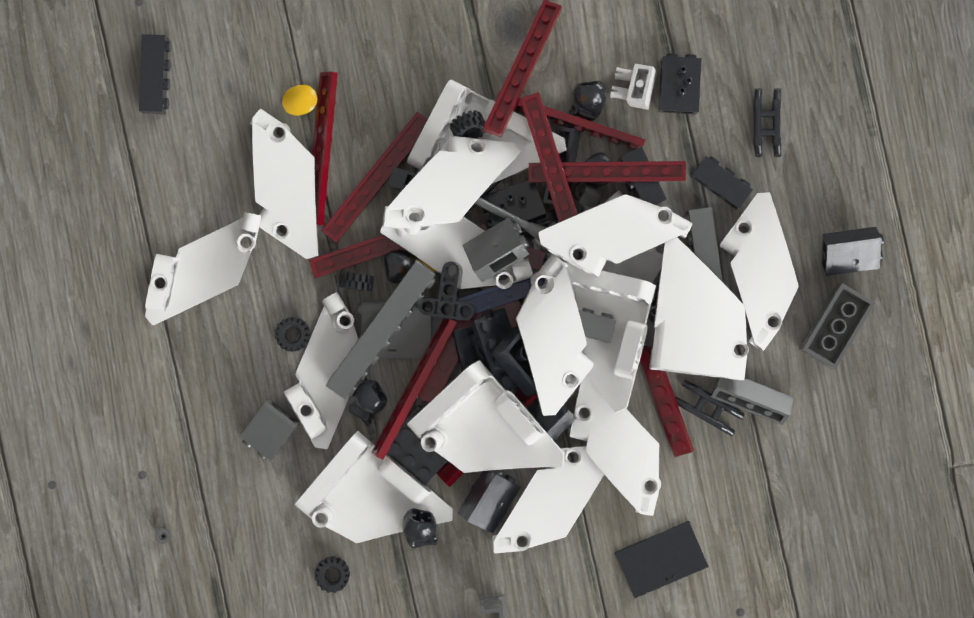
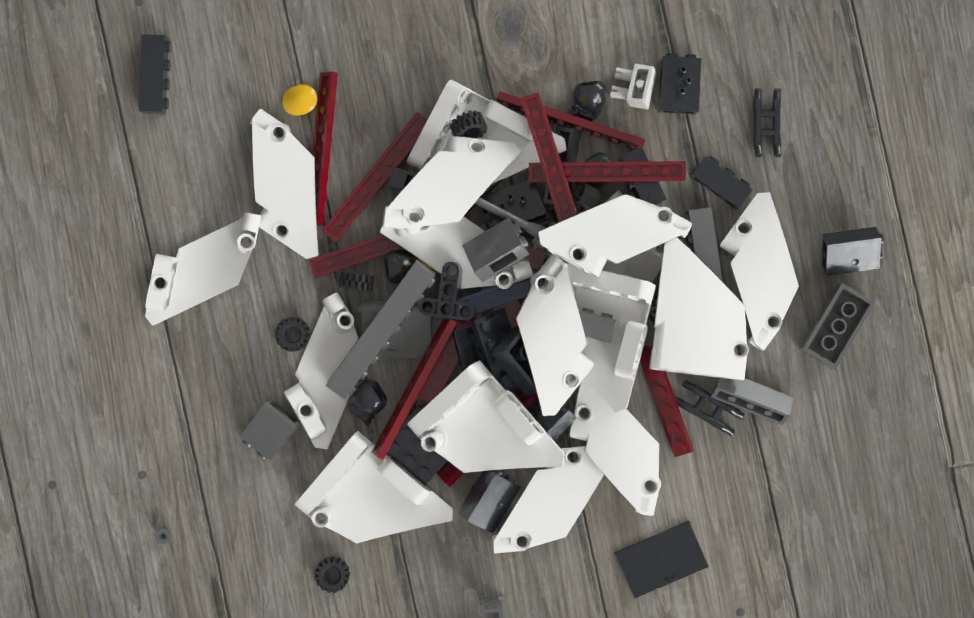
black piece [402,508,438,548] -> none
dark red plate [483,0,562,138] -> none

